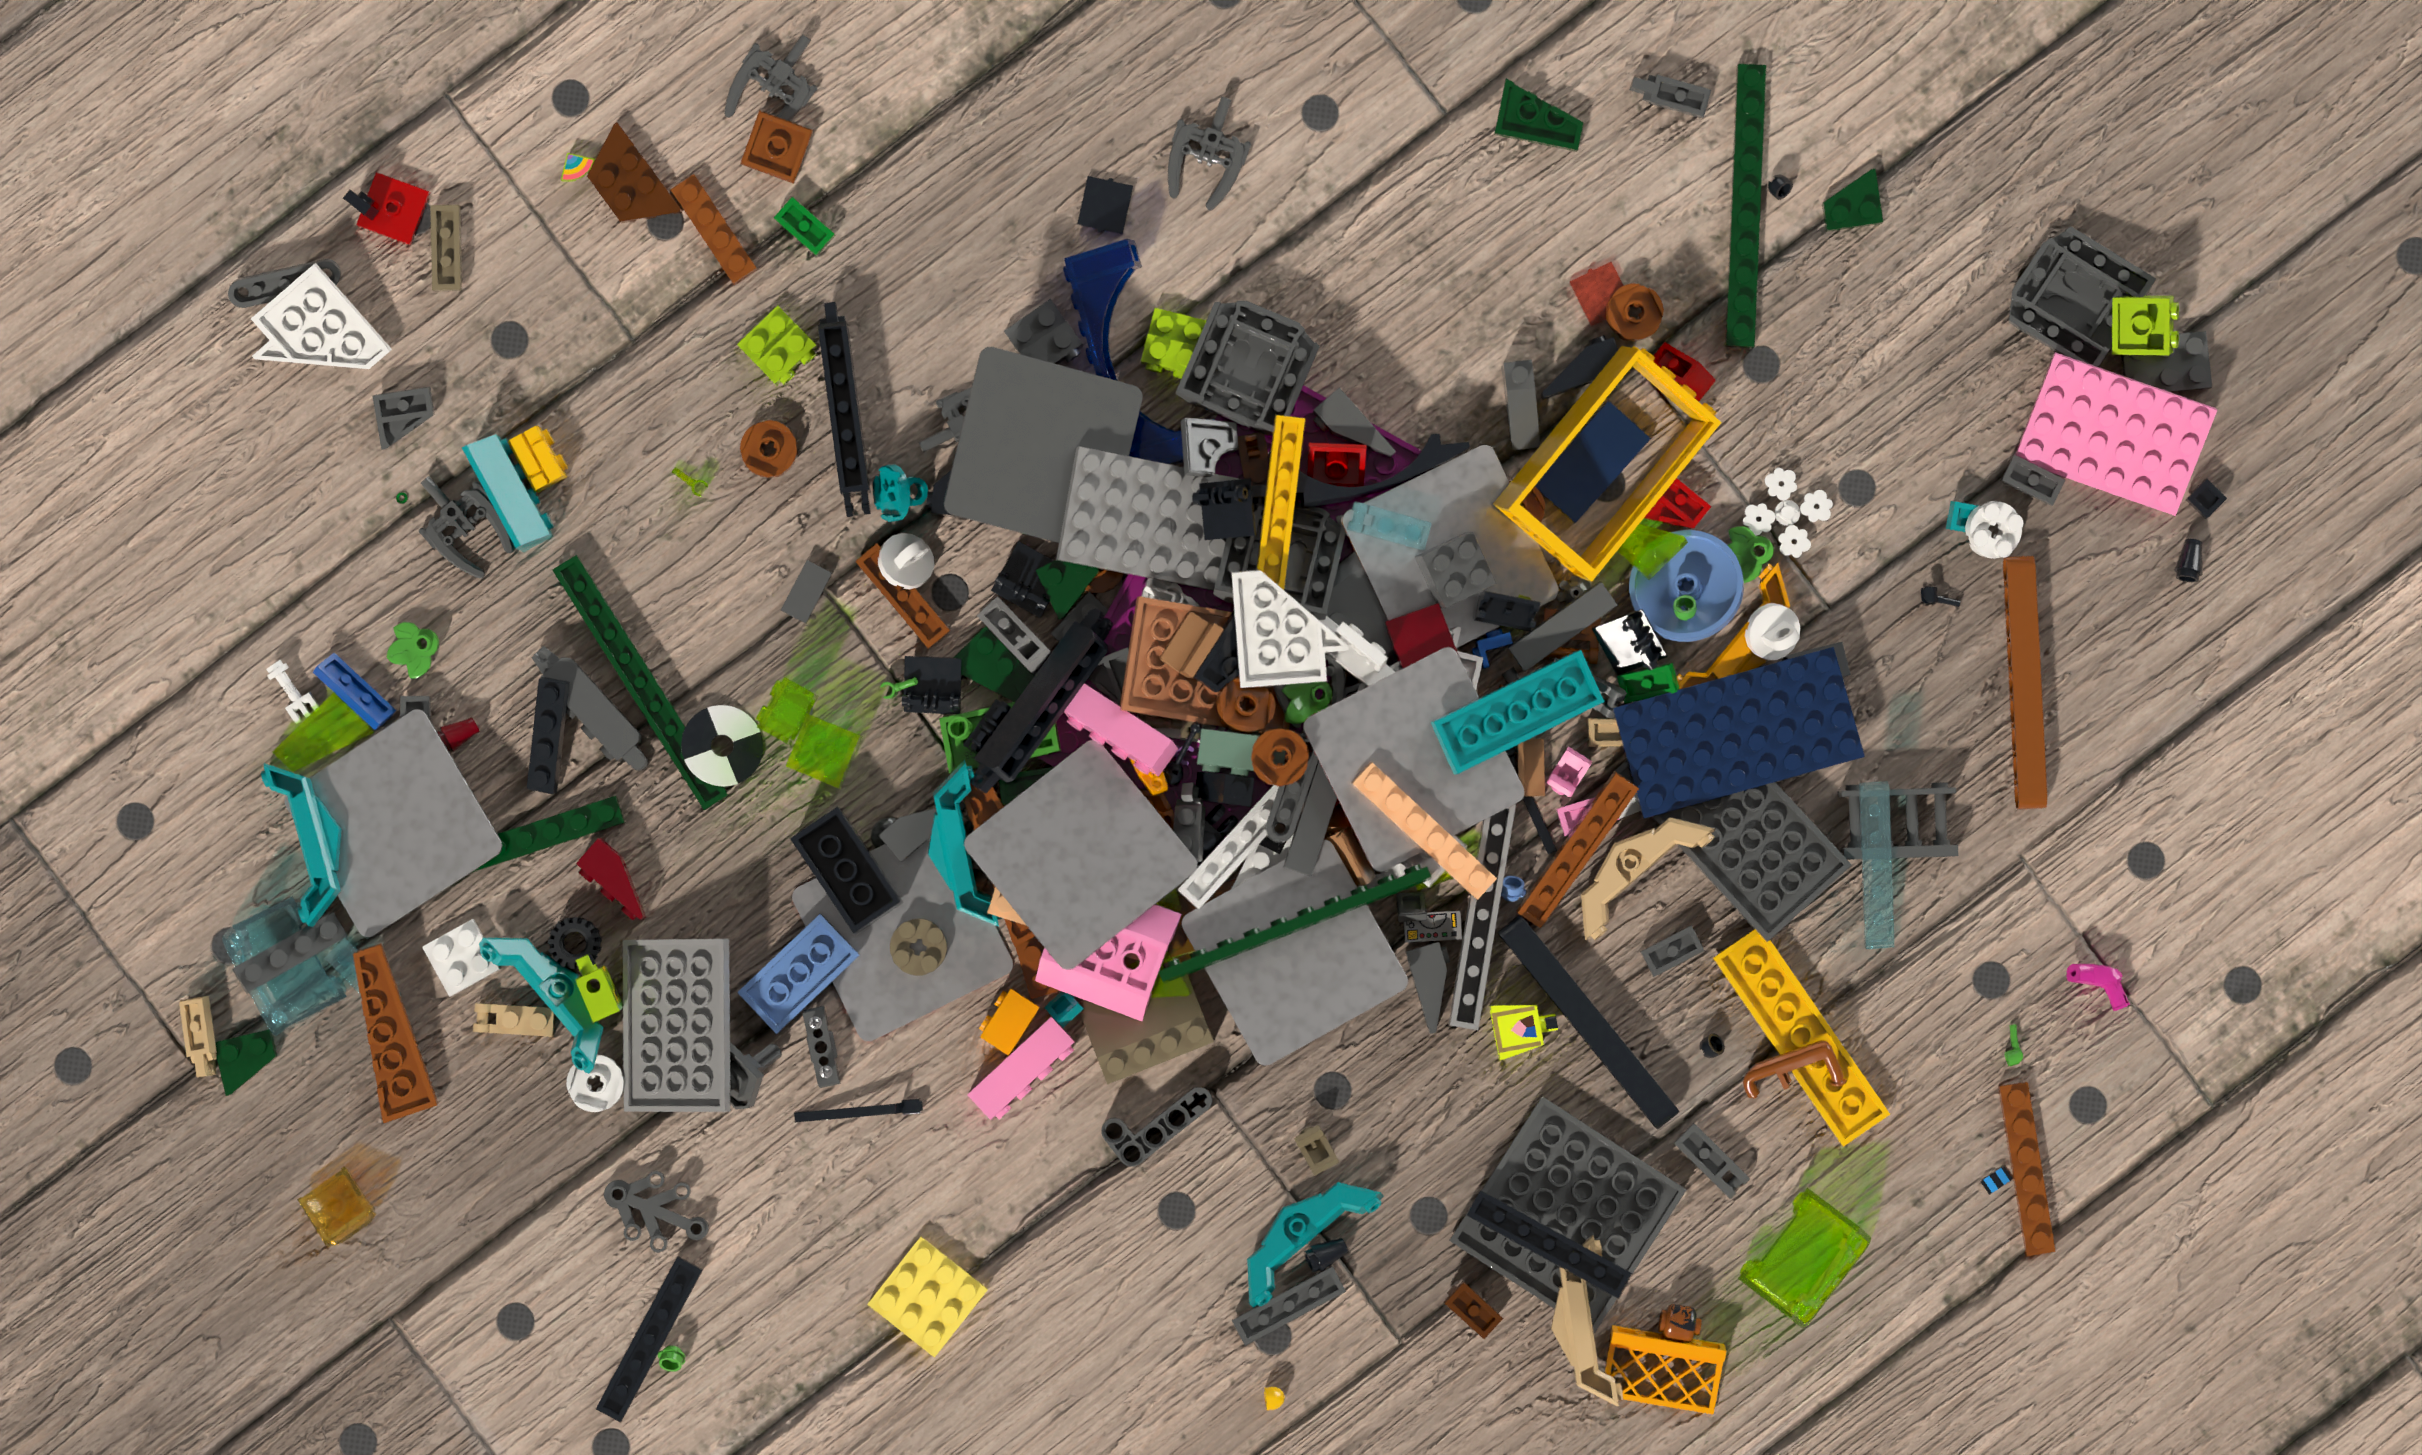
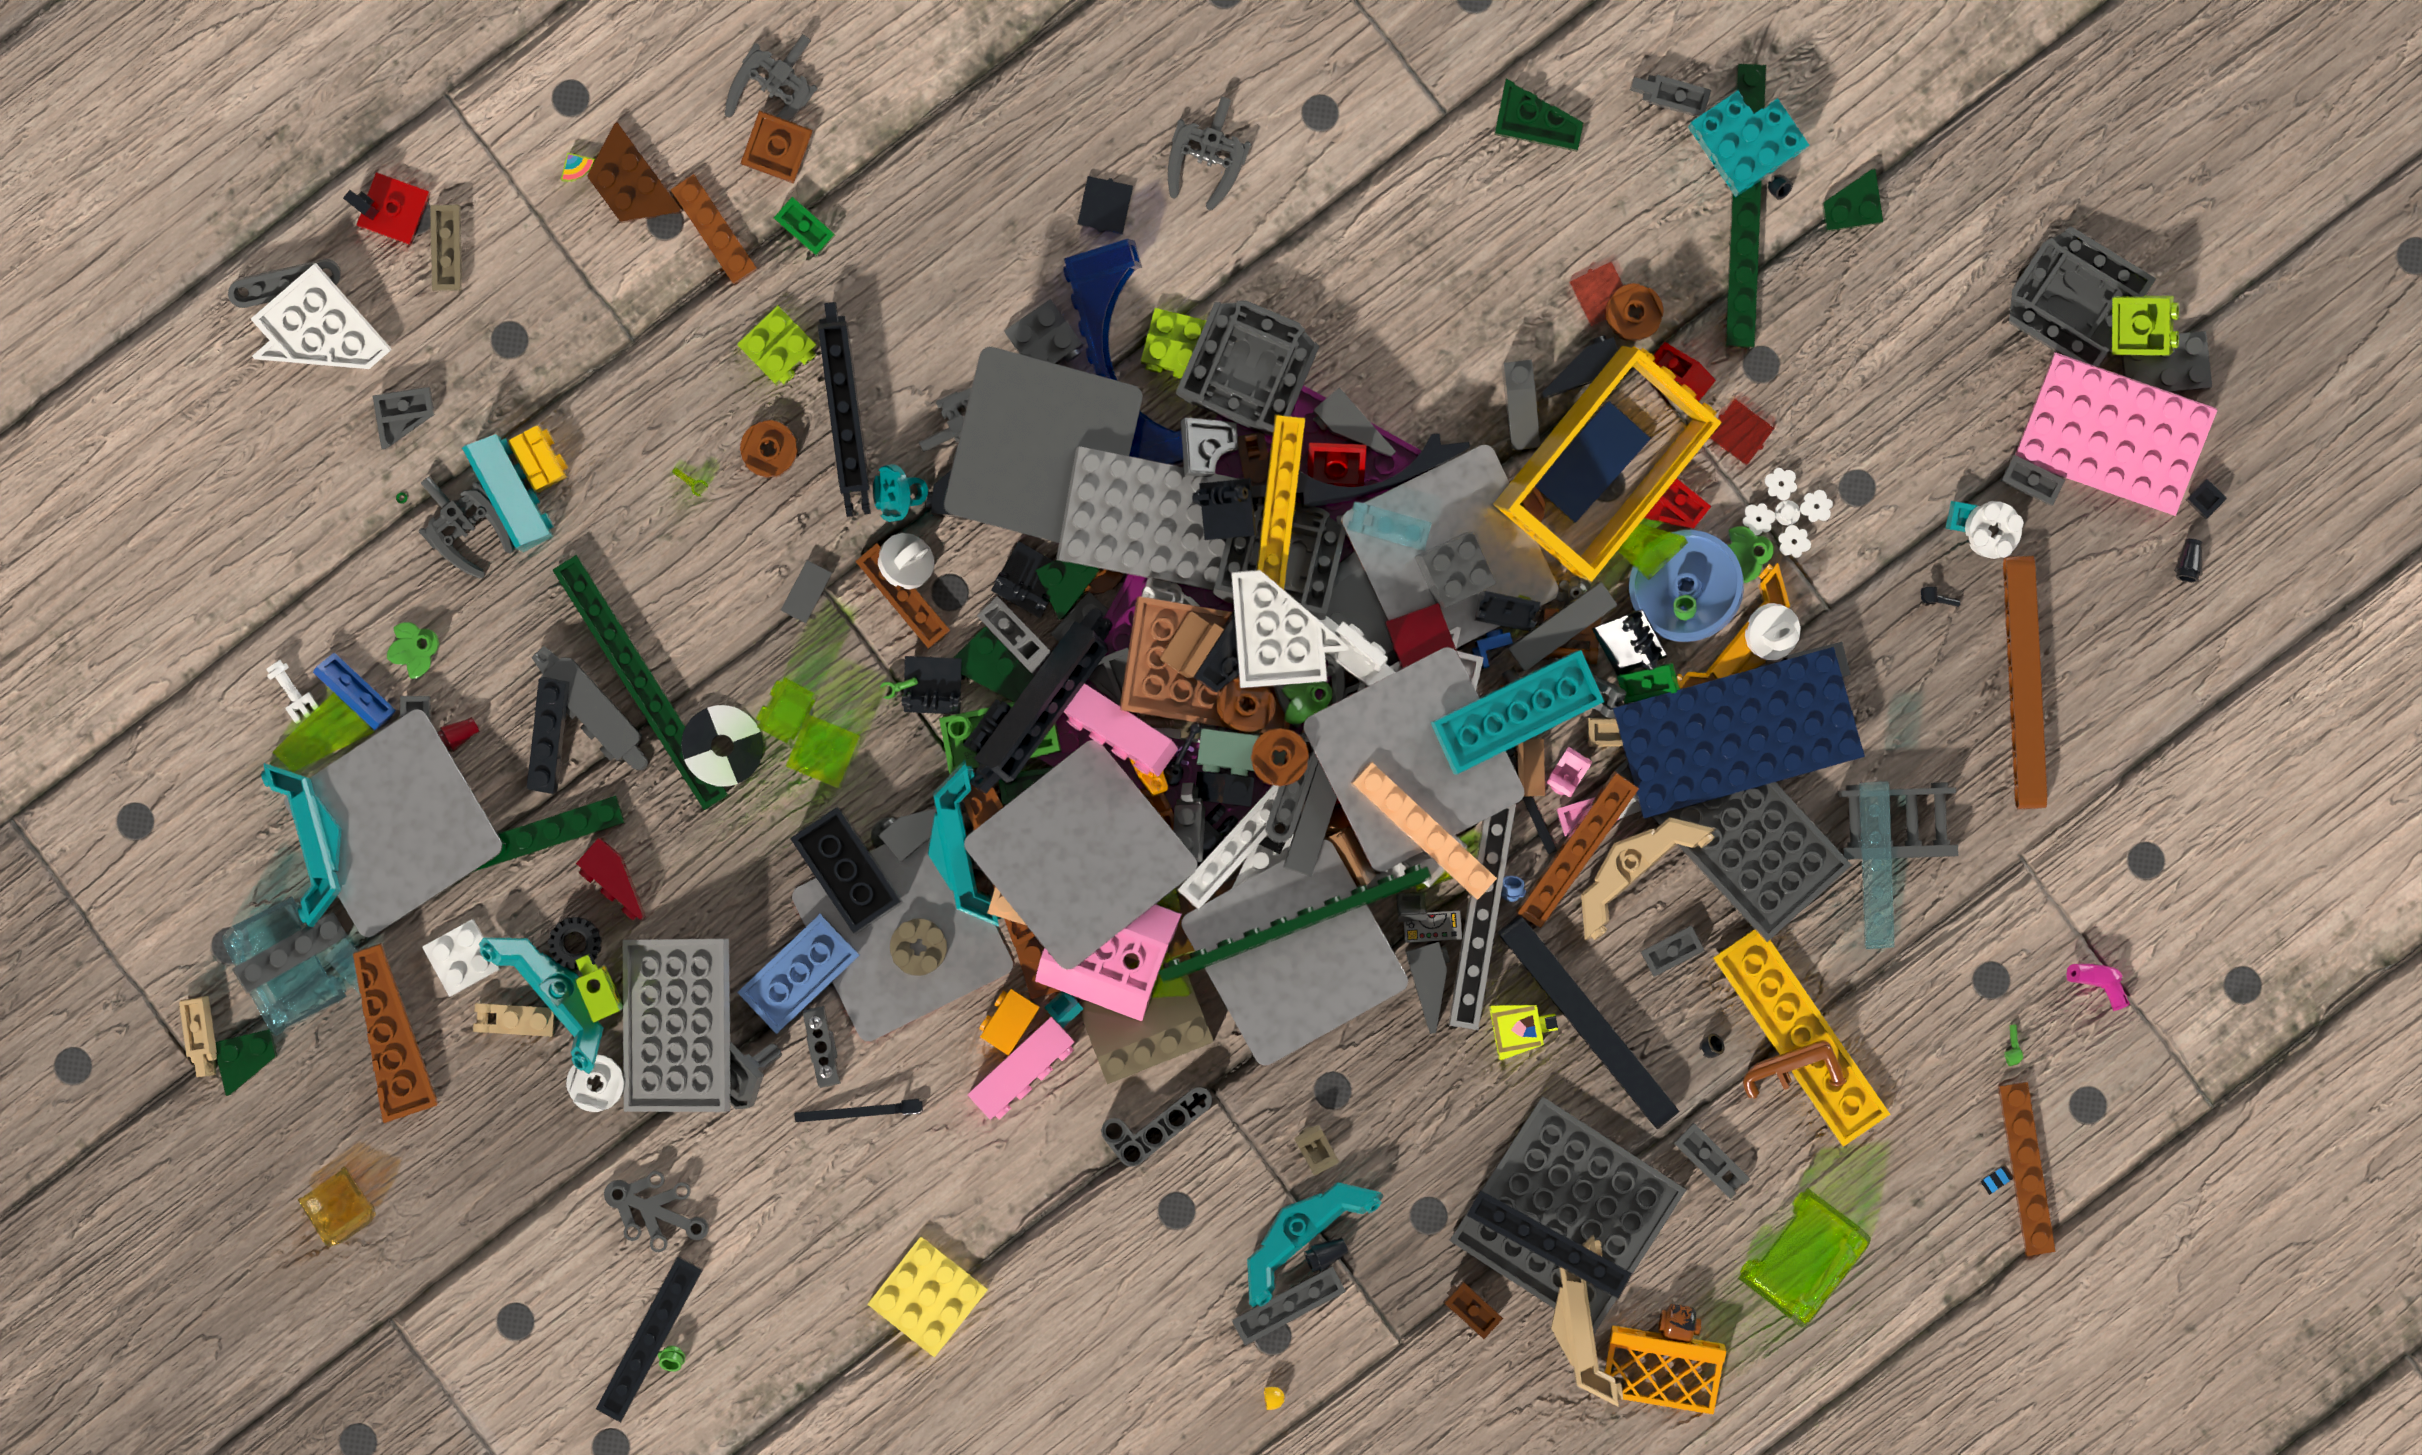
none -> teal piece [1688,91,1810,197]
none -> clear red piece [1709,399,1775,466]

